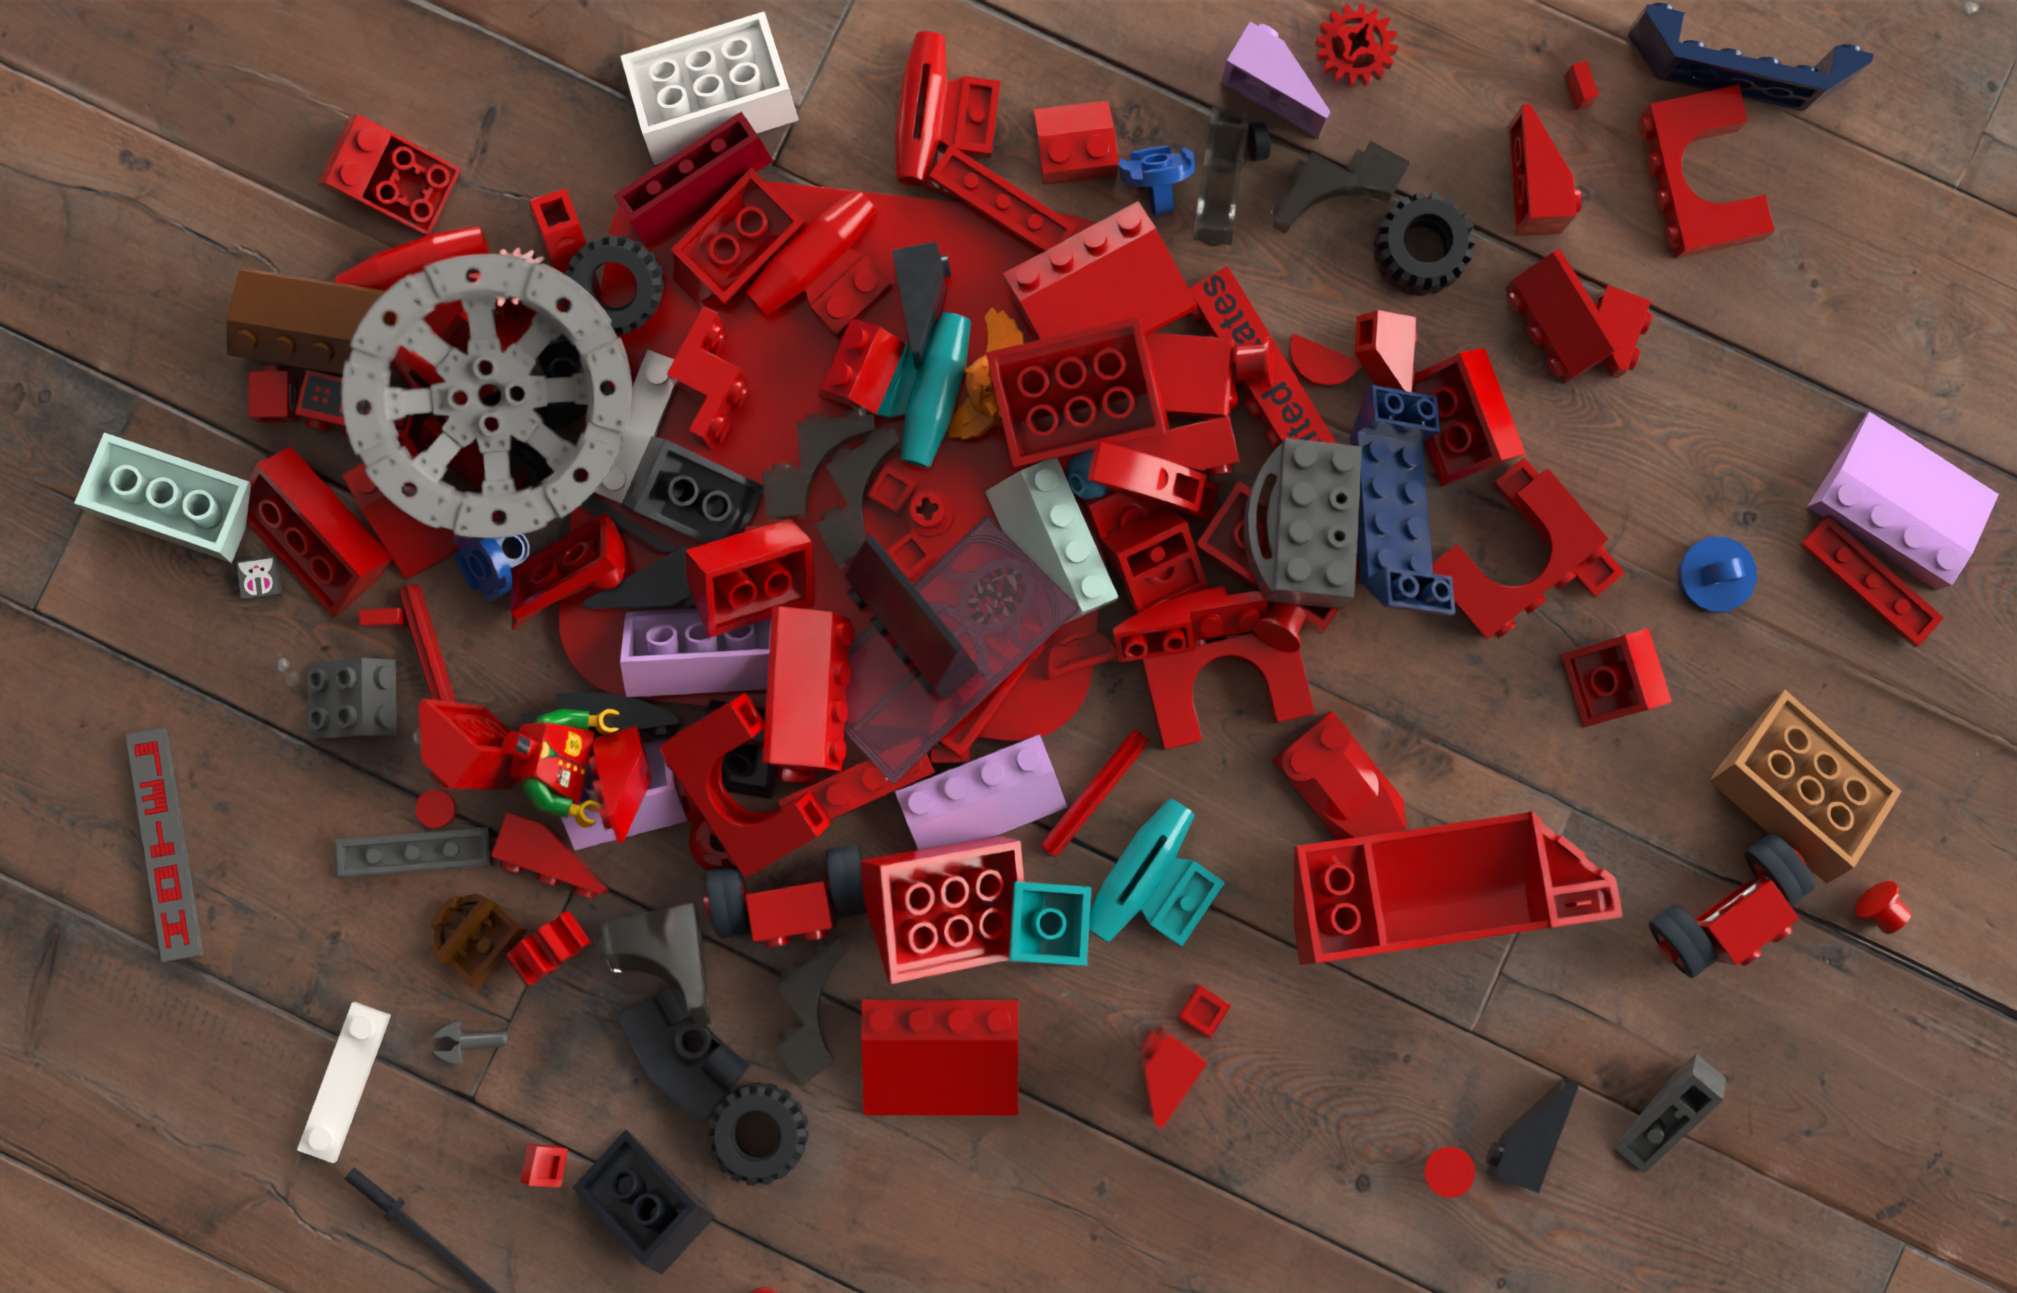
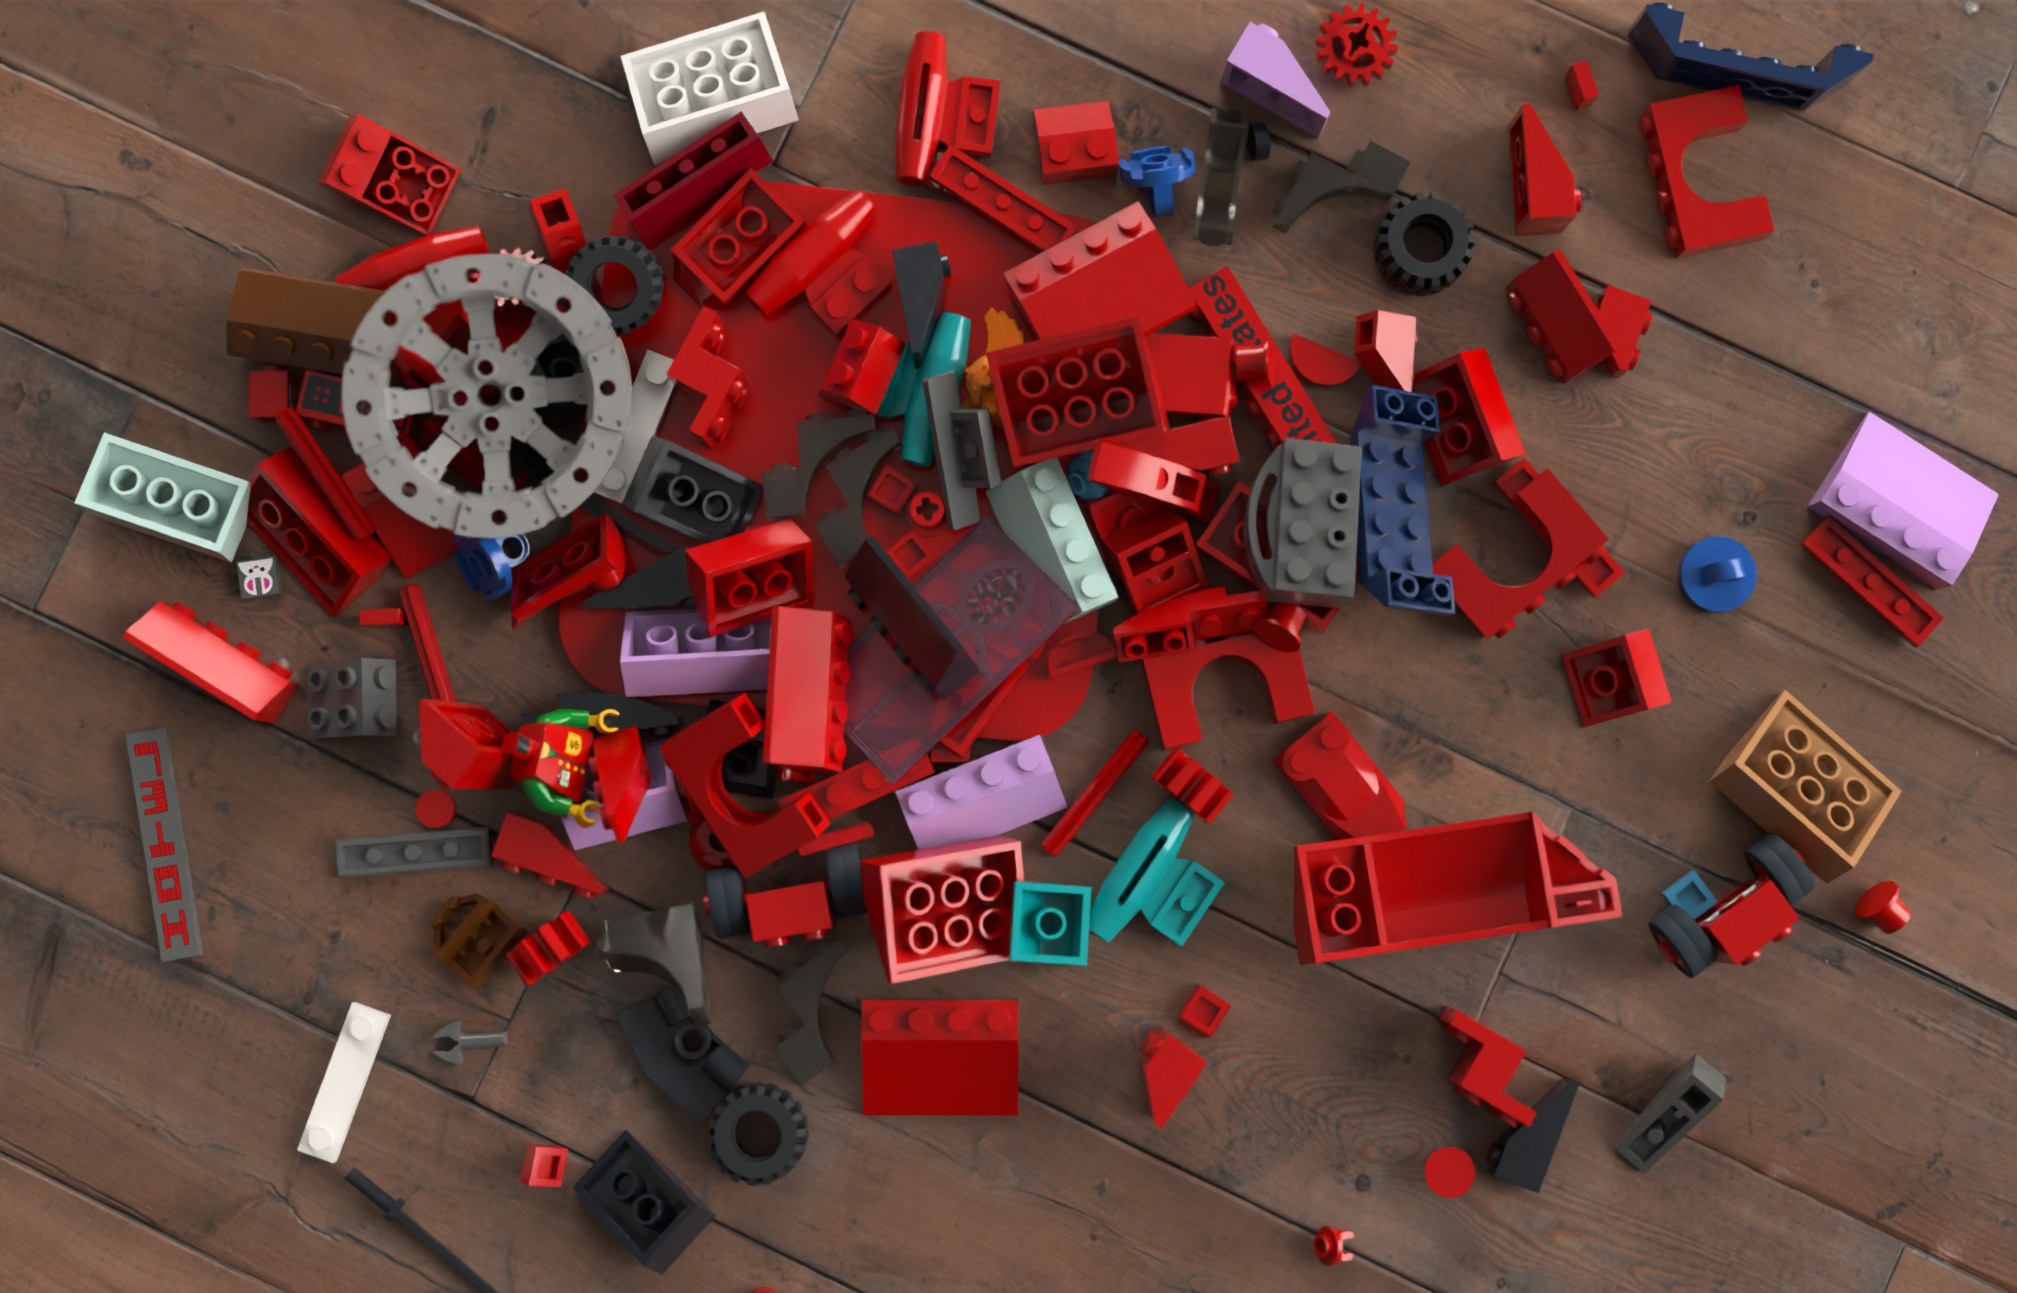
none -> slope [122,600,300,723]
none -> red axle [275,407,374,541]
none -> red tile [798,822,875,857]
none -> dark grey bracket [923,371,1001,530]
none -> red gear [1150,747,1235,825]
none -> red plate [1313,1226,1354,1266]
none -> red bracket [1437,1006,1537,1128]
none -> dark azure plate [1660,870,1718,920]

